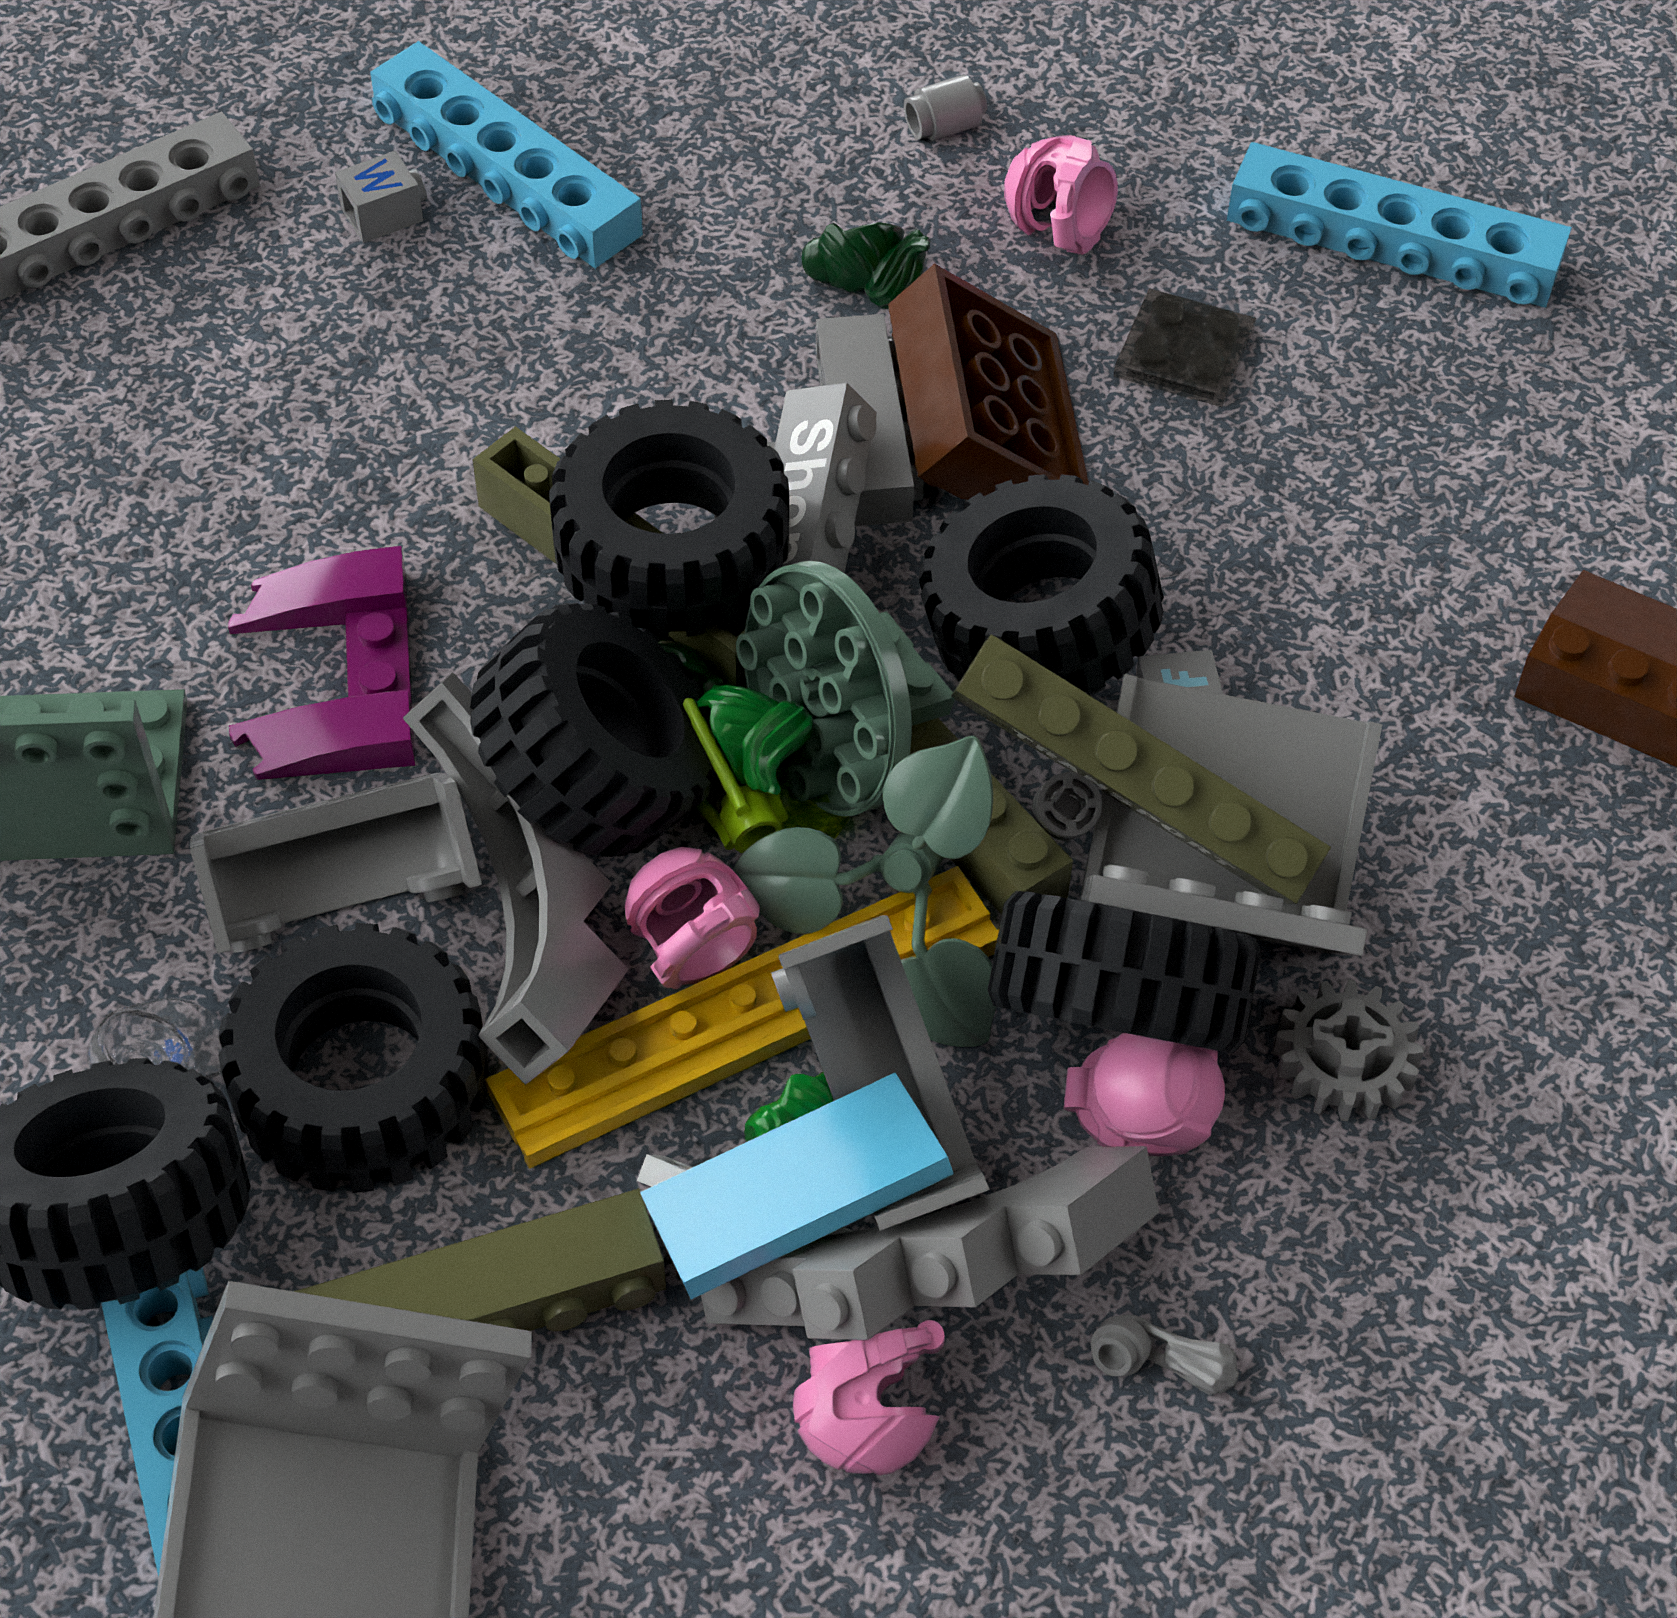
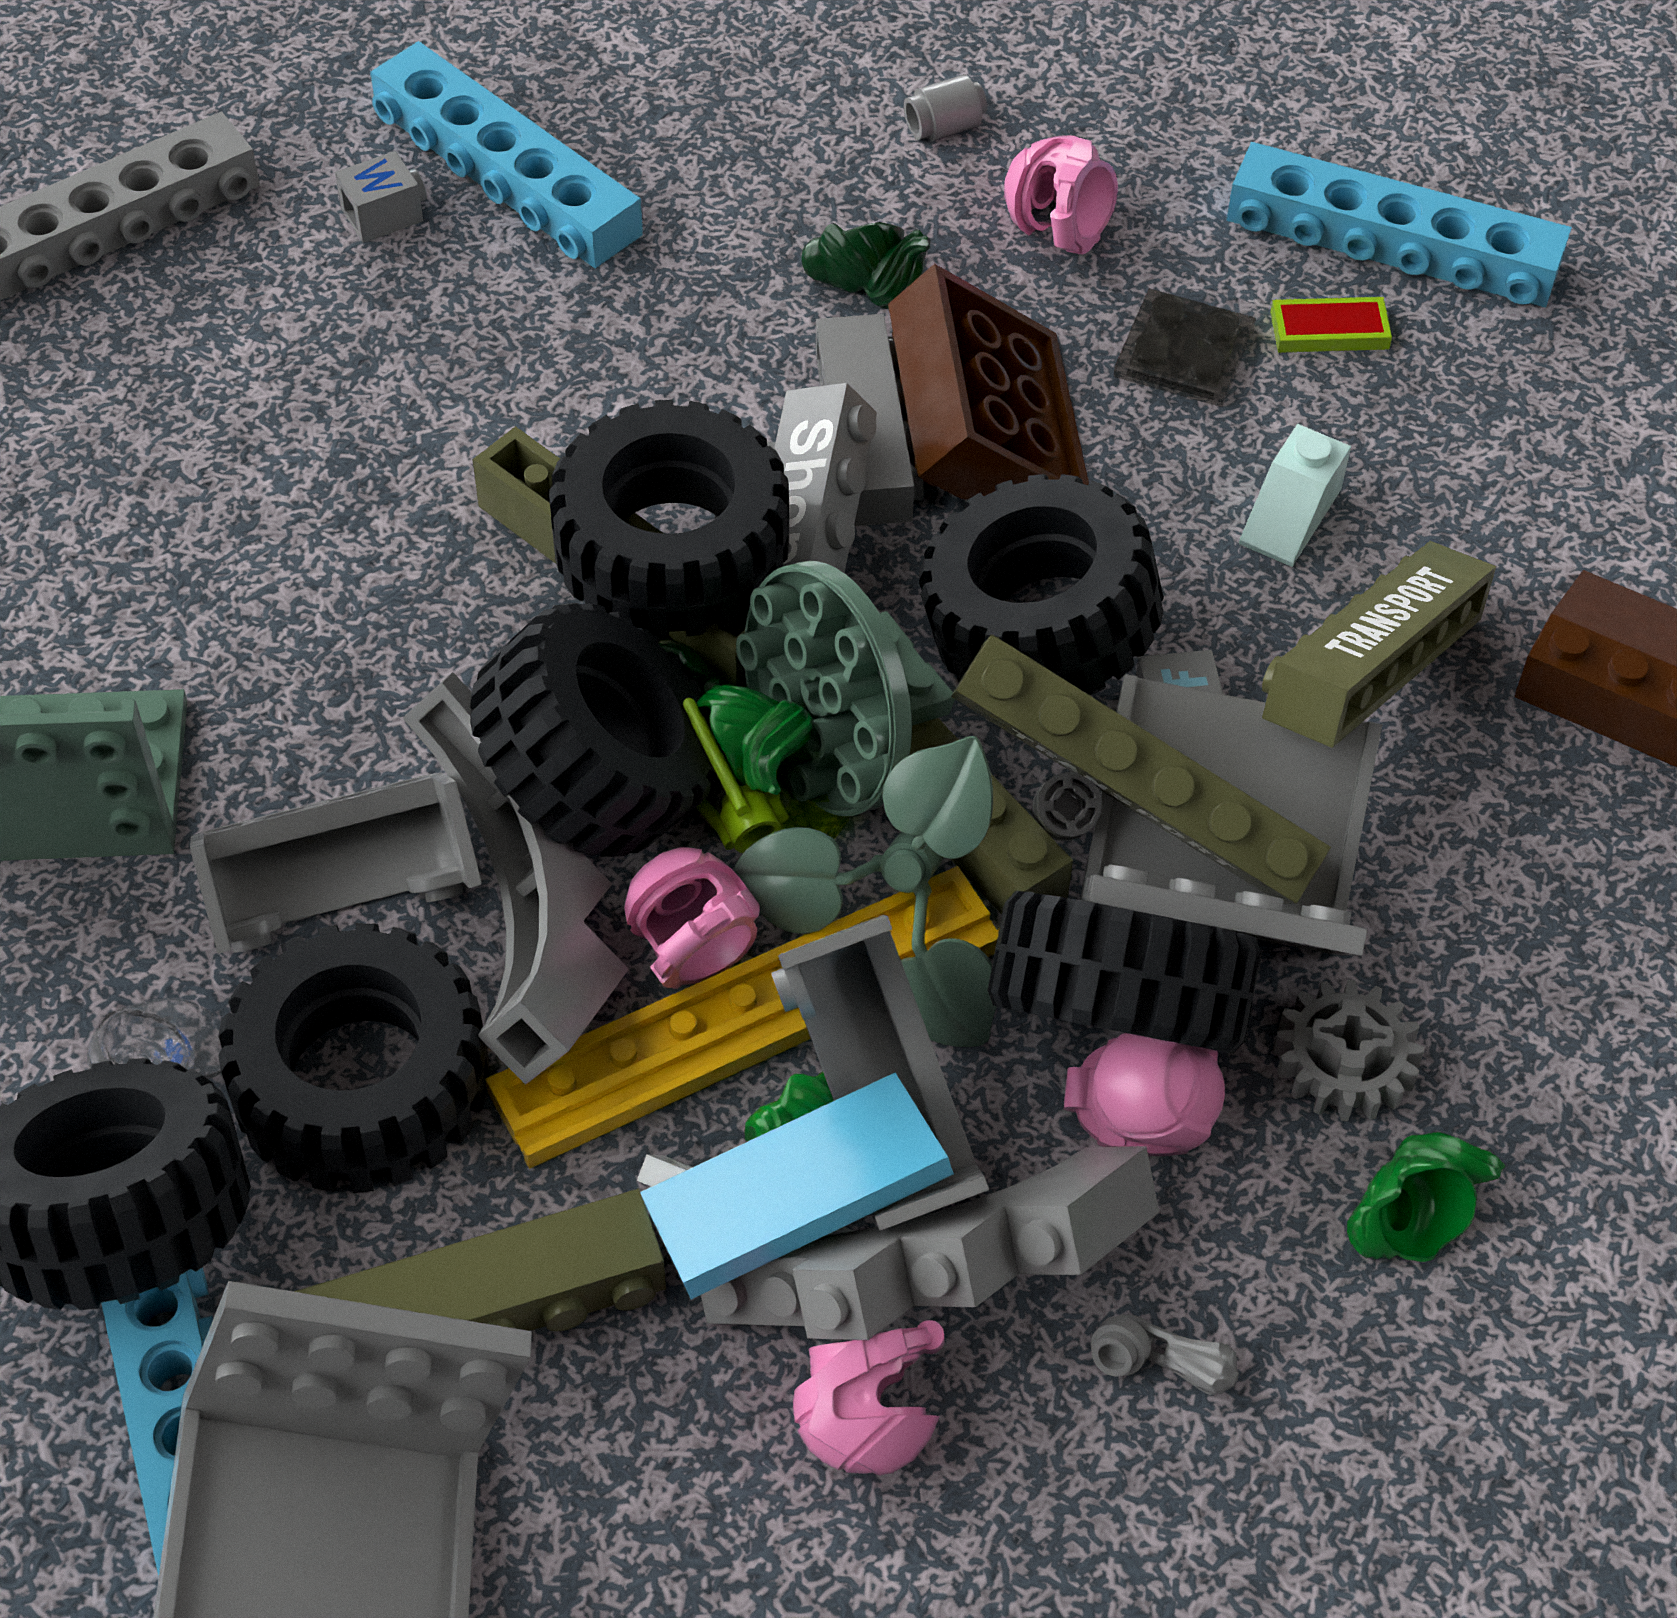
magenta wedge [228,546,415,780] -> none
none -> light aqua slope [1239,424,1351,567]
none -> olive brick [1262,541,1497,748]
none -> tile [1270,297,1392,353]
none -> green hair [1347,1132,1506,1262]

